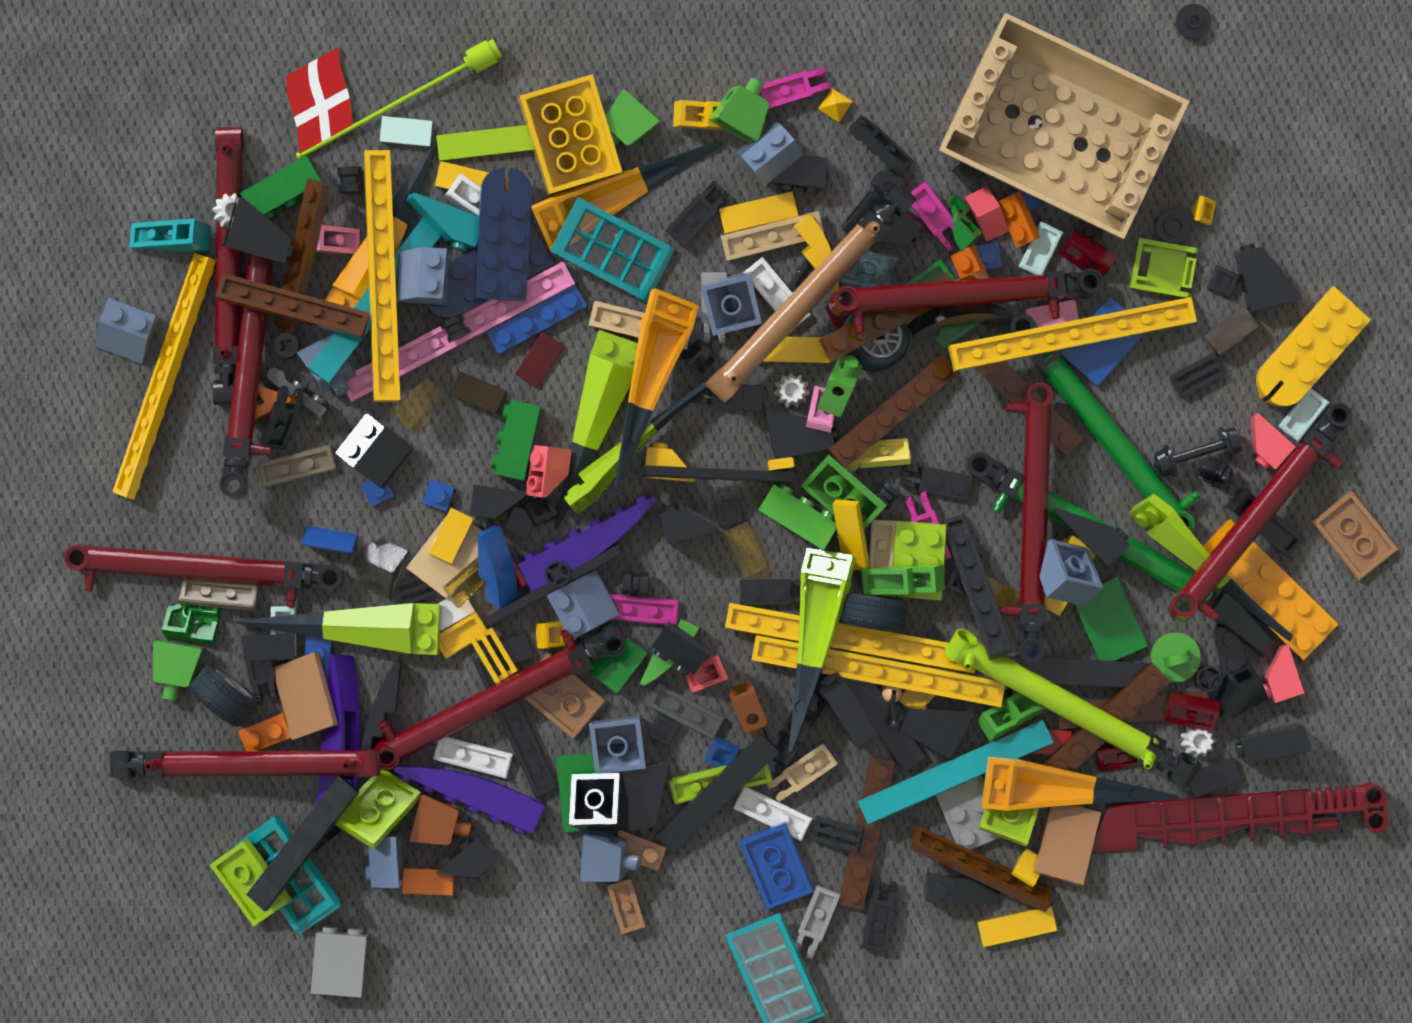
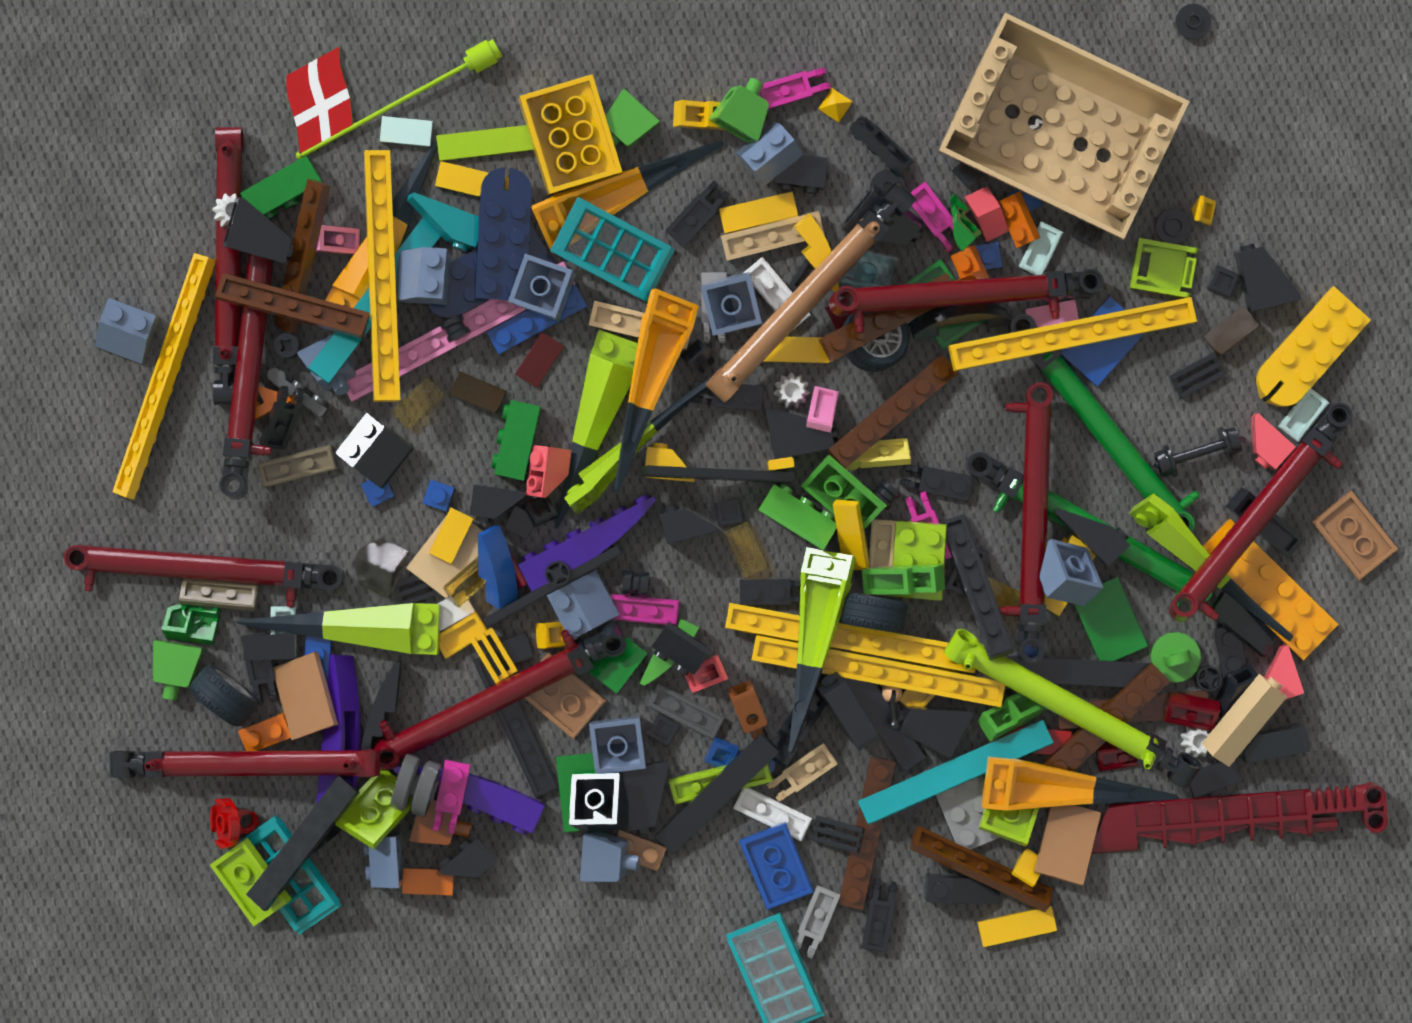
teal slope [129,218,212,252] -> none
blue slope [302,526,357,553] -> none
light grey brick [311,926,369,998] -> none
black wheel [337,166,364,194] -> none
white tile [433,736,513,779] -> none
white slope [444,173,481,216] -> none
medium nougat plate [607,878,646,934] -> none
bright green torso [817,356,862,418] -> none
reddish brown plate [967,334,1084,457] -> none
dark red slope [1058,229,1117,277] -> none
black piece [1198,458,1233,490] -> none
none -> red tile [210,798,259,849]
none -> dark grey wheel [390,754,441,818]
none -> dark pink hinge [433,759,471,834]
none -> sand blue slope [508,254,576,322]
none -> tan brick [1202,674,1287,767]

